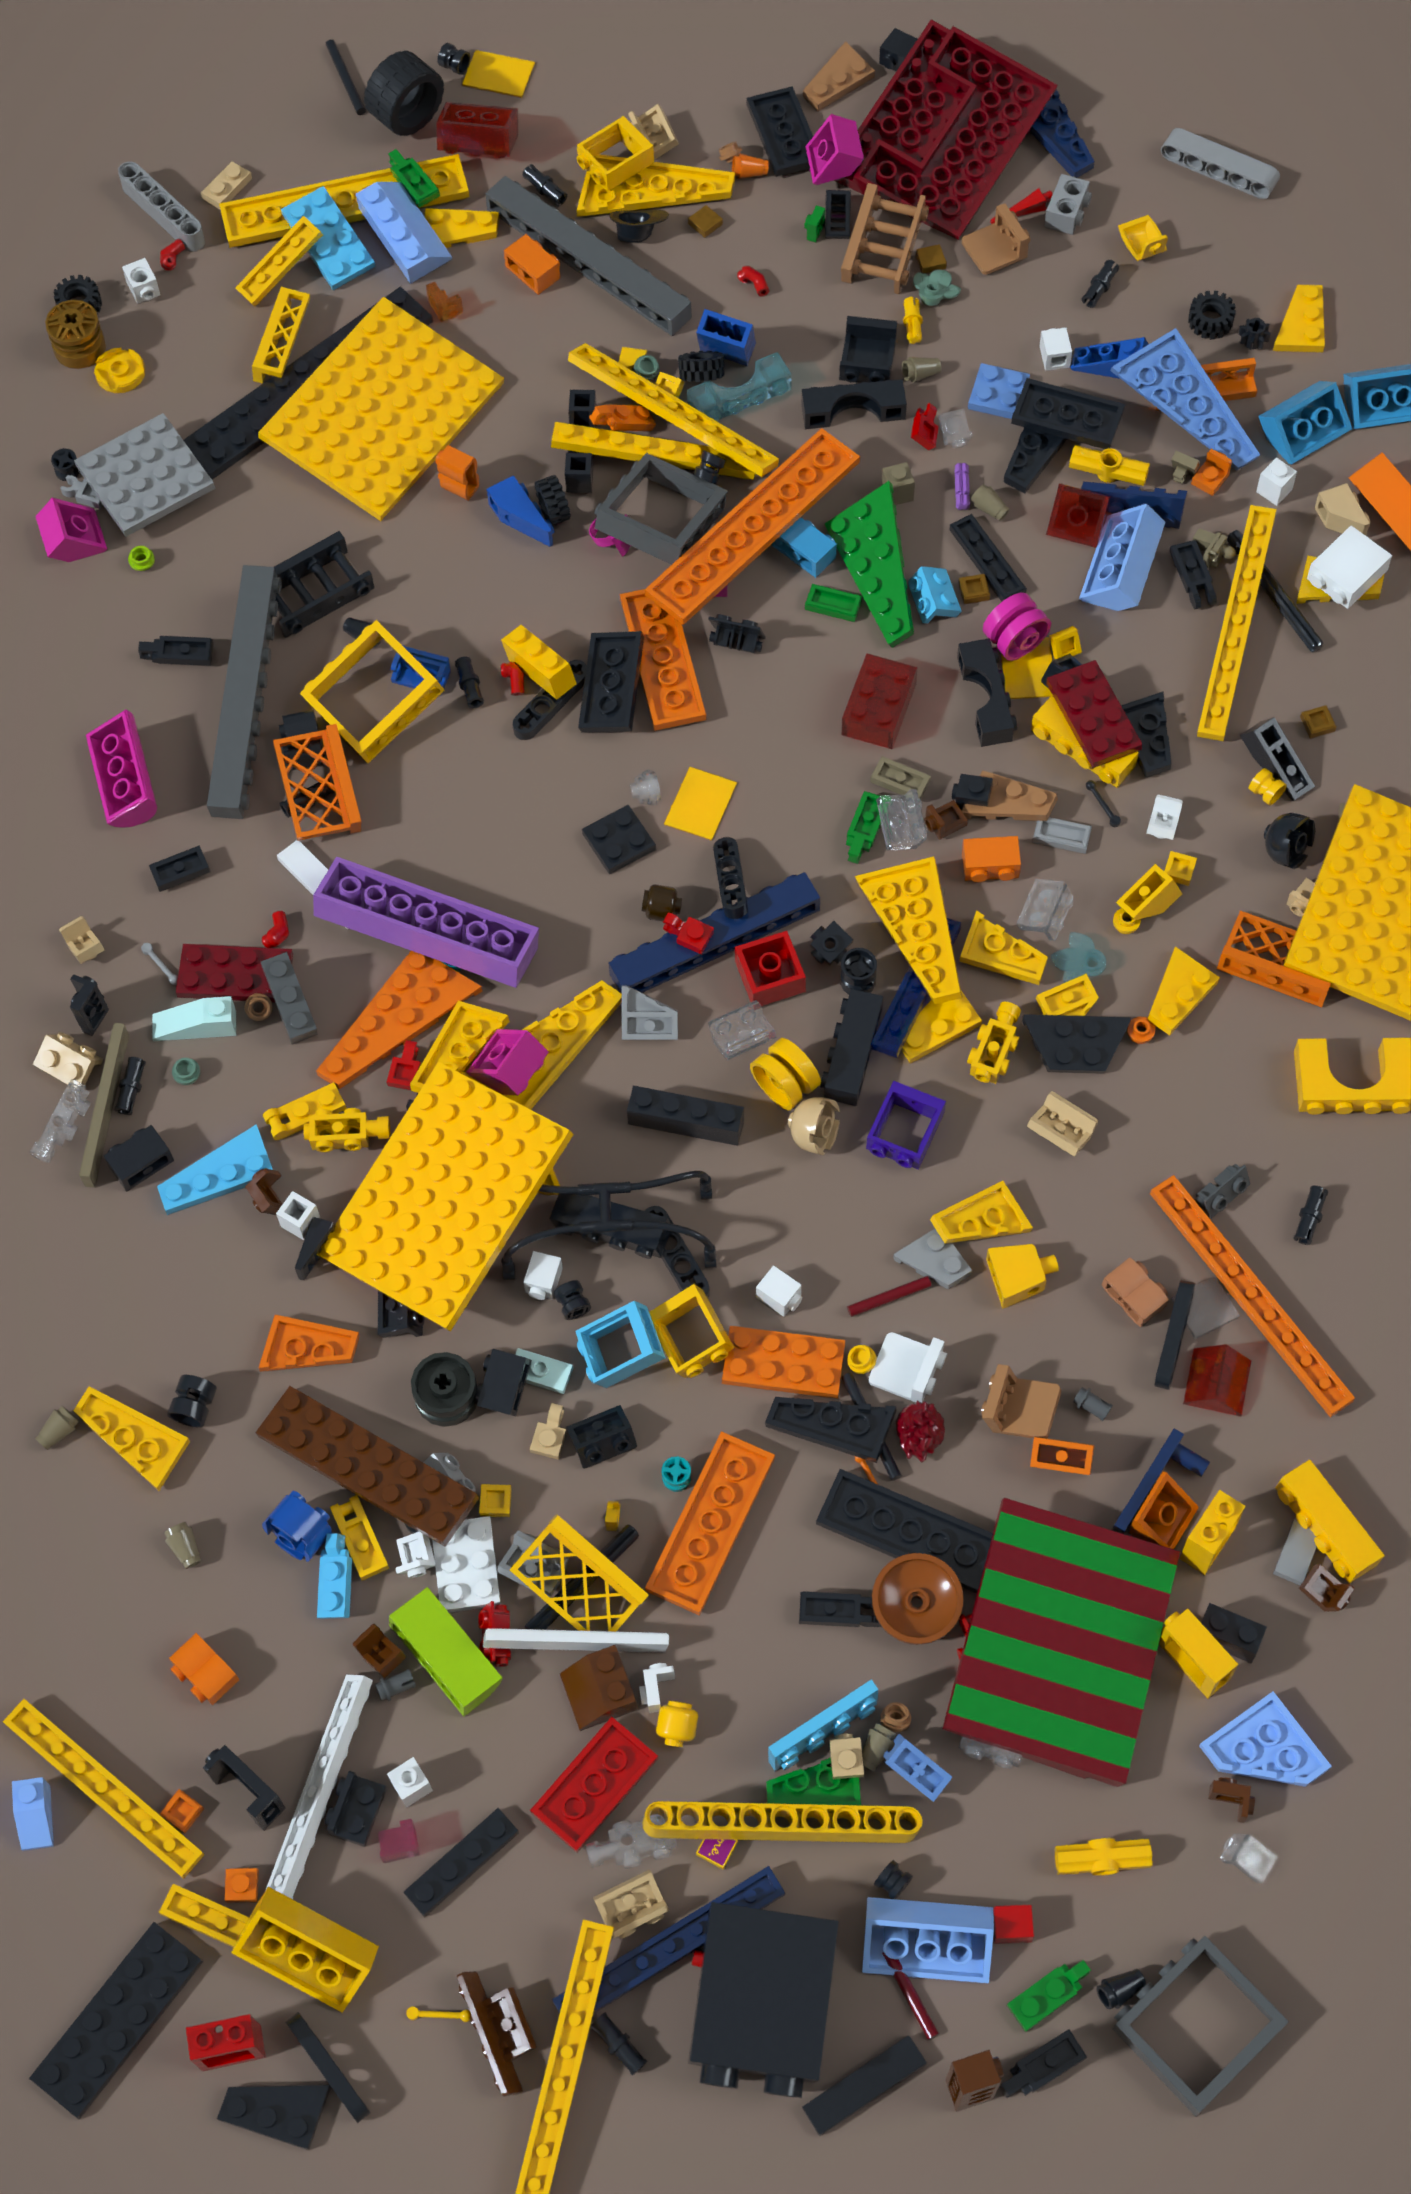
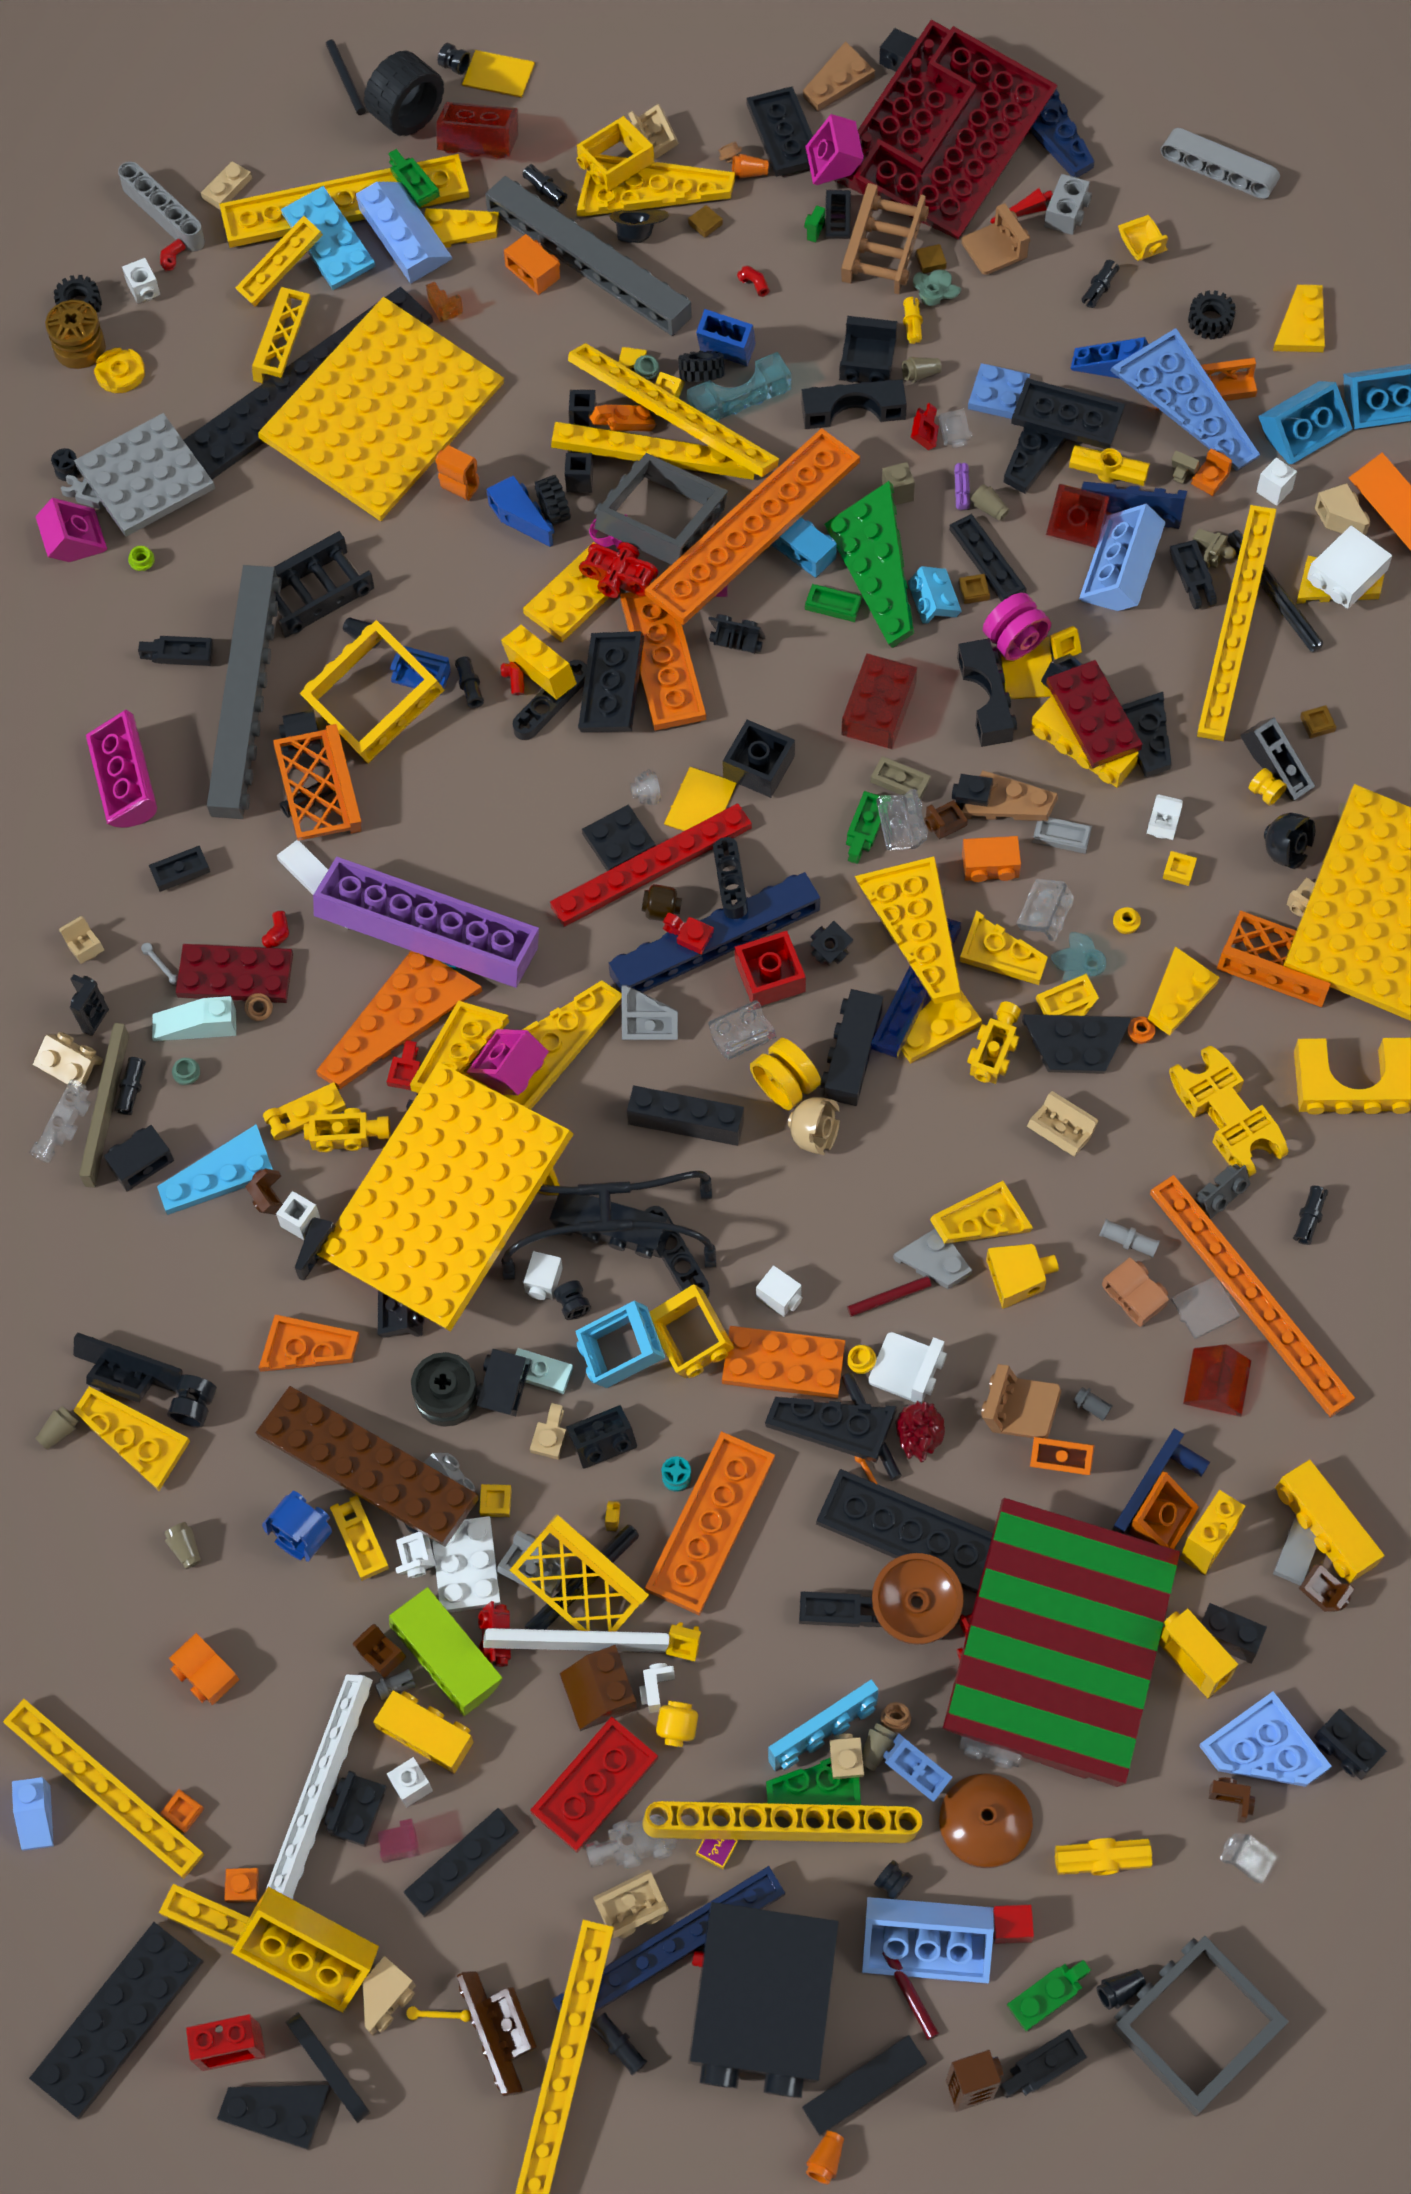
black panel [203,1745,286,1831] -> none
dark grey brick [261,952,318,1044] -> none
medium azure hinge [317,1533,352,1619] -> none
black wheel [693,450,726,484] -> none
black wheel [840,948,877,995] -> none
dark purple window [866,1081,946,1170] -> none
white brick [1040,328,1072,371] -> none
black hinge [1086,780,1121,827] -> none
yellow slope [1116,864,1182,920] -> none
black beam [1155,1280,1195,1390] -> none
black gear [1238,318,1271,350] -> none
none -> black bracket [73,1333,183,1403]
none -> tan slope [363,1956,416,2036]
none -> yellow brick [373,1690,474,1774]
none -> yellow plate [523,542,610,642]
none -> red plate [550,803,752,927]
none -> red axle [579,542,658,598]
none -> yellow tile [666,1622,701,1661]
none -> black brick [723,719,795,798]
none -> orange cone [806,2131,845,2184]
none -> dark orange dish [939,1774,1033,1868]
none -> light grey pin [1099,1219,1160,1258]
none -> yellow piece [1169,1046,1288,1177]
none -> black bracket [1314,1708,1387,1780]

